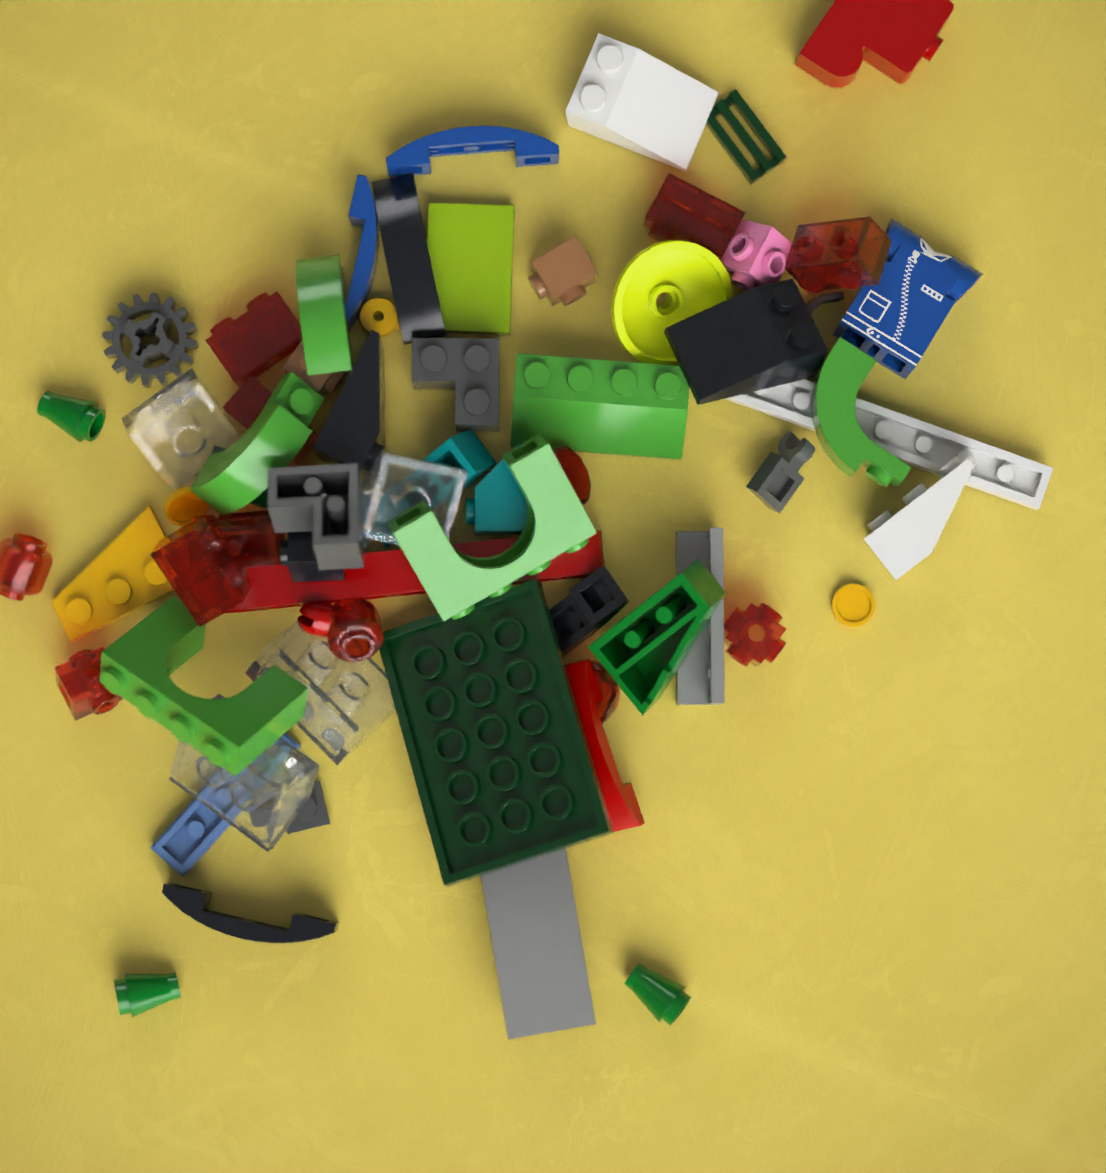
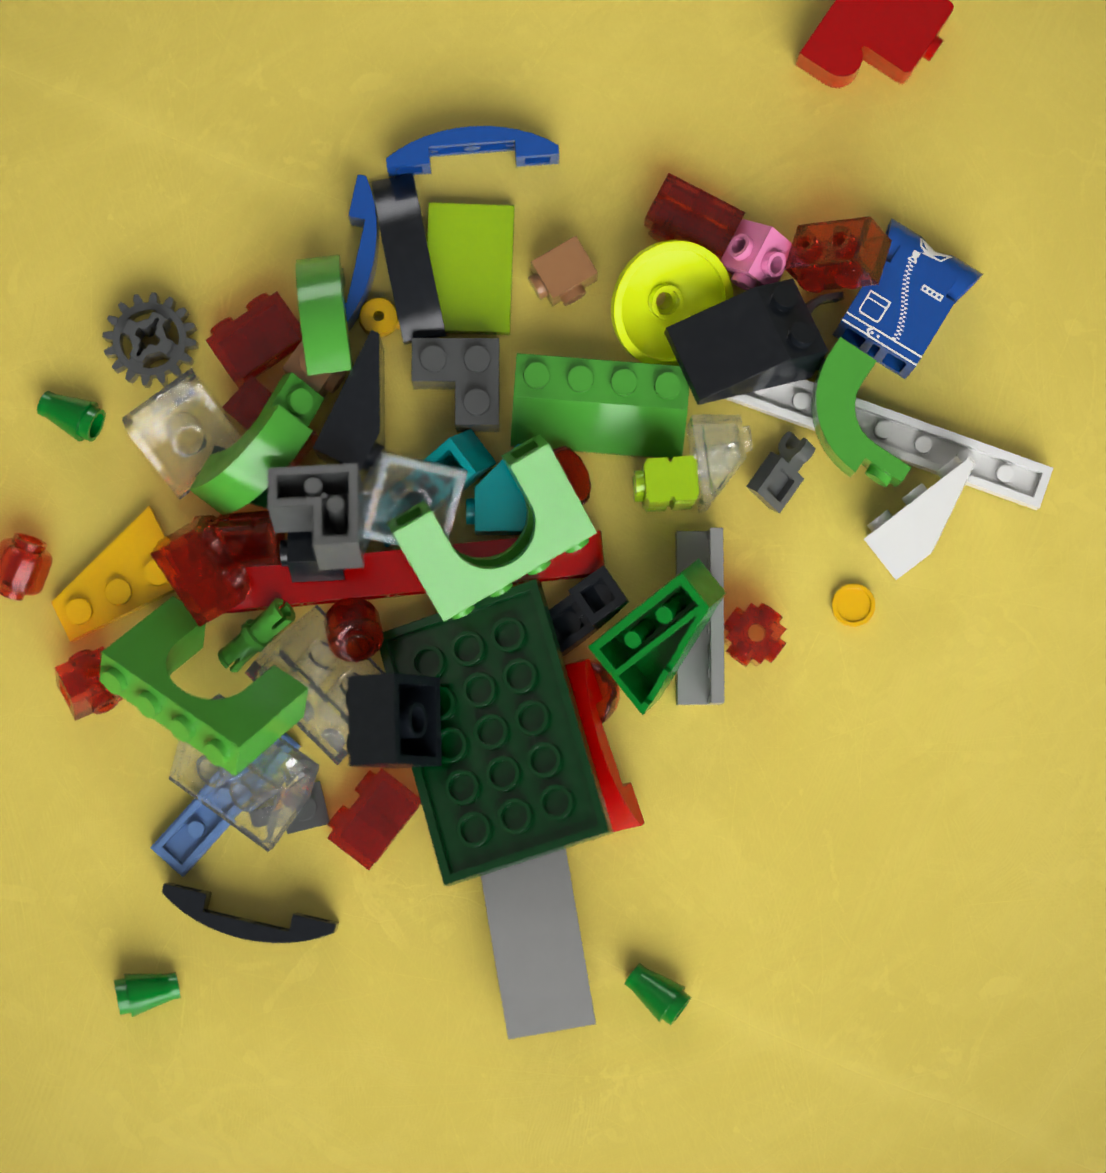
yellow piece [164,486,208,526] -> none
red hinge [297,601,332,637] -> none
white slope [565,33,719,172] -> none
dark green tile [706,89,786,185] -> none
none -> bright green pin [218,598,296,672]
none -> clear red brick [327,768,422,871]
none -> black brick [345,673,442,768]
none -> lime brick [633,455,699,512]
none -> clear slope [686,414,753,512]

